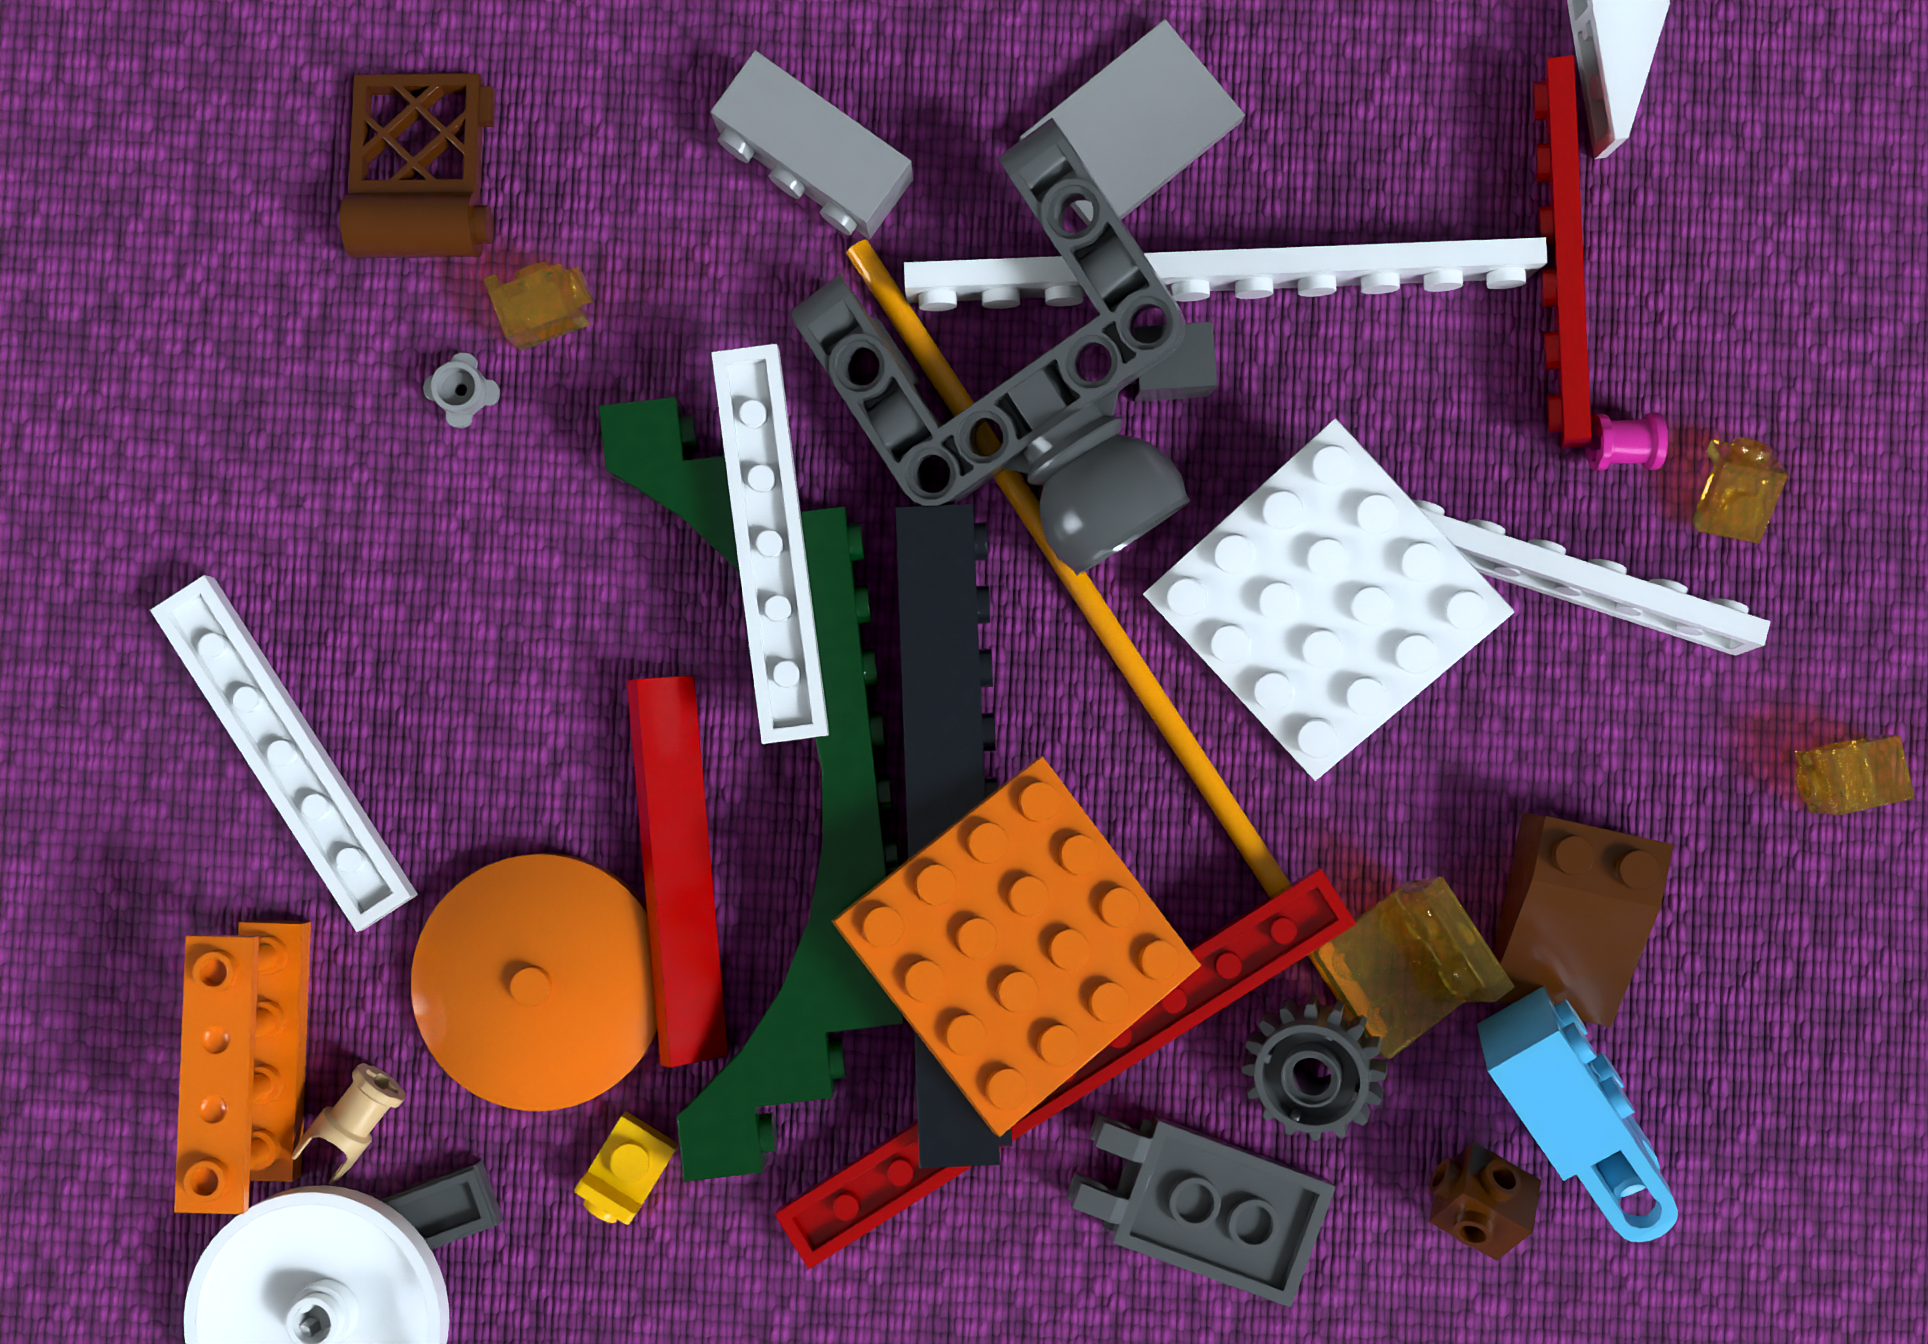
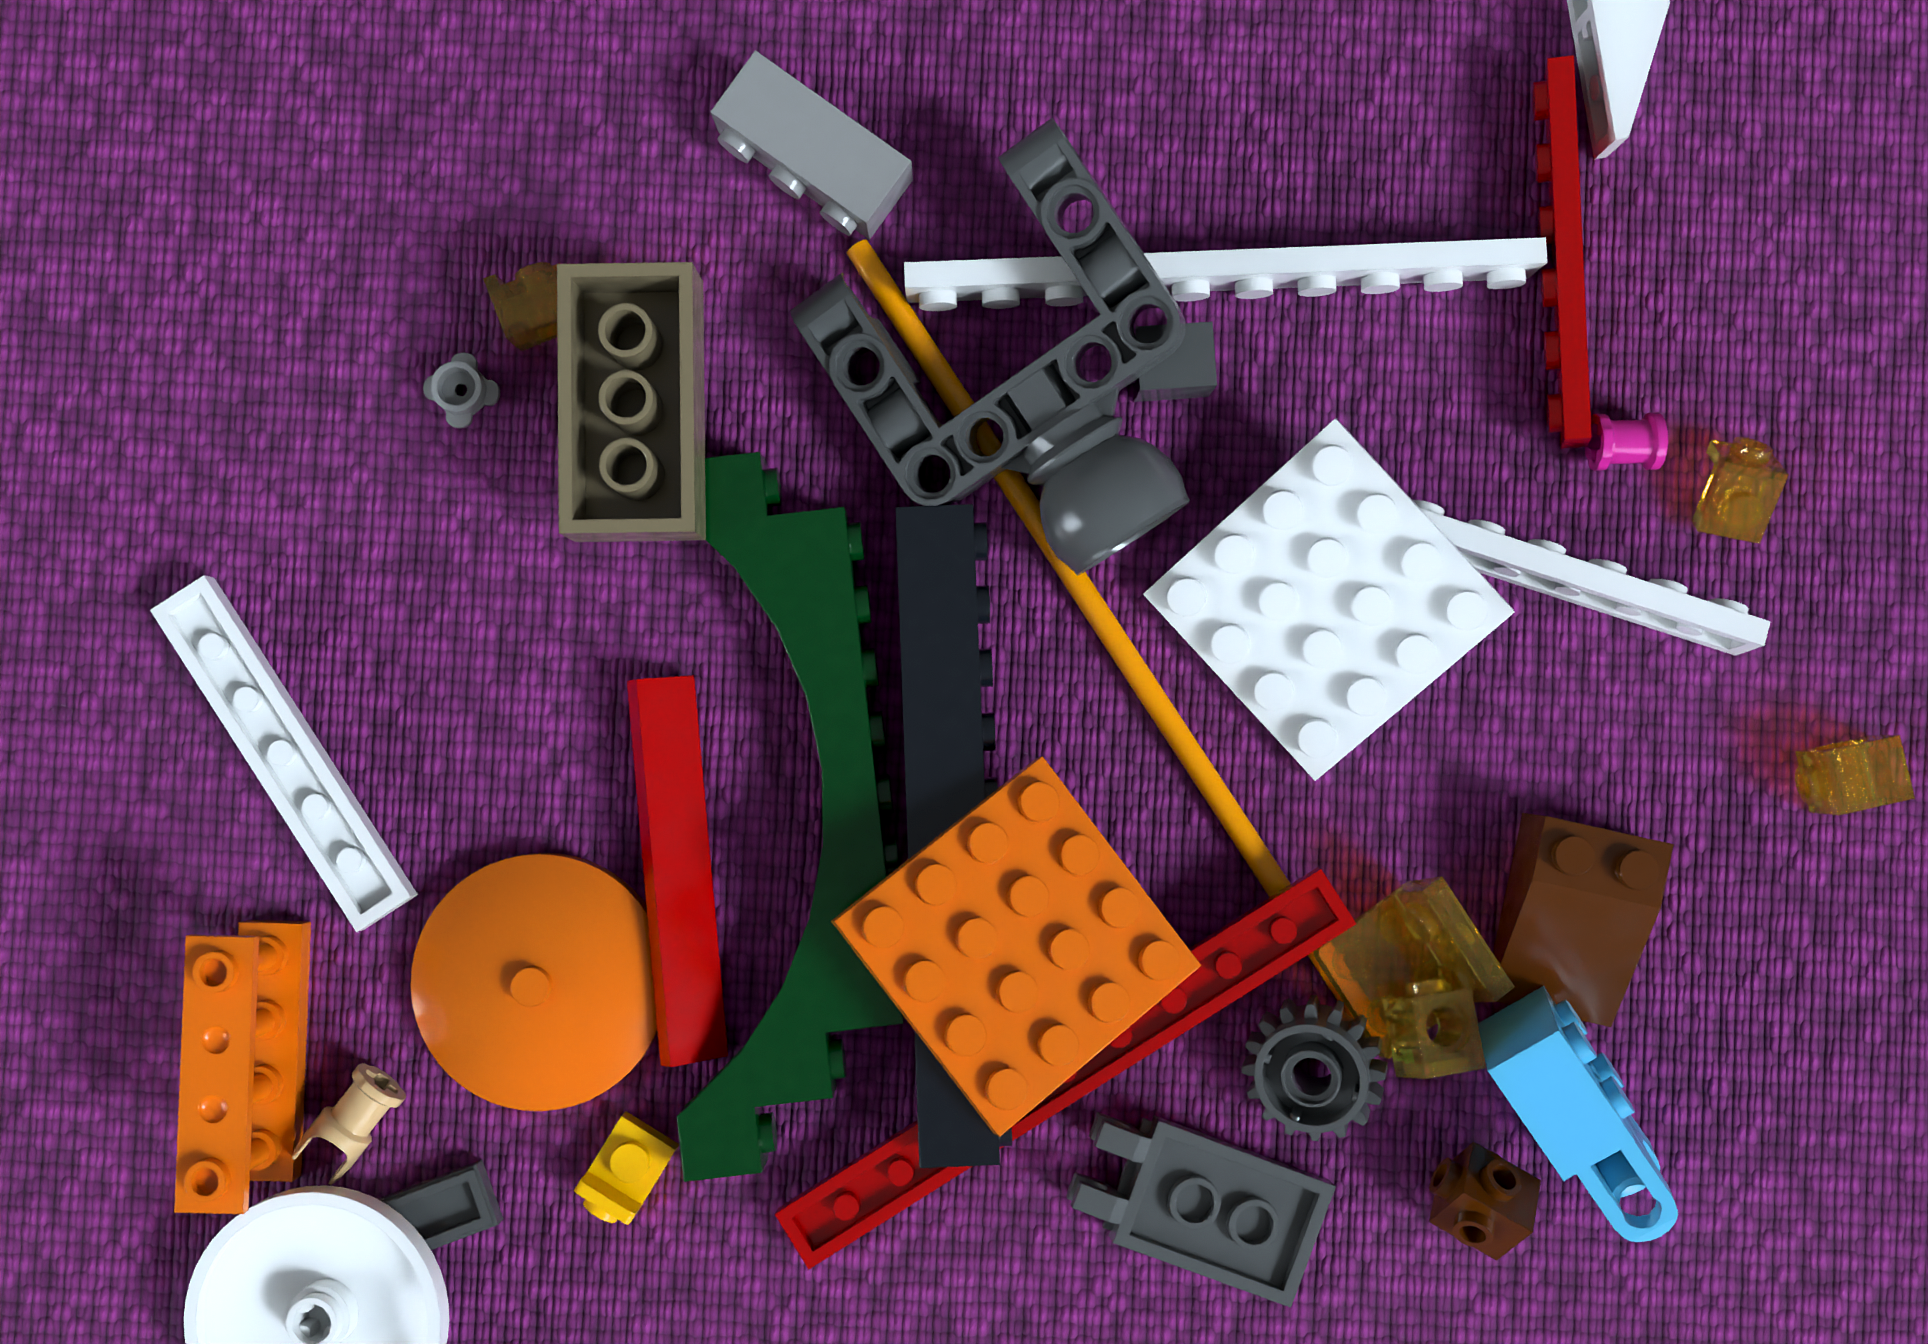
reddish brown piece [340,73,495,258] -> none
white plate [711,344,829,744] -> none
light grey tile [1019,19,1245,226] -> none
none -> dark tan brick [557,262,706,542]
none -> clear yellow brick [1382,977,1486,1079]

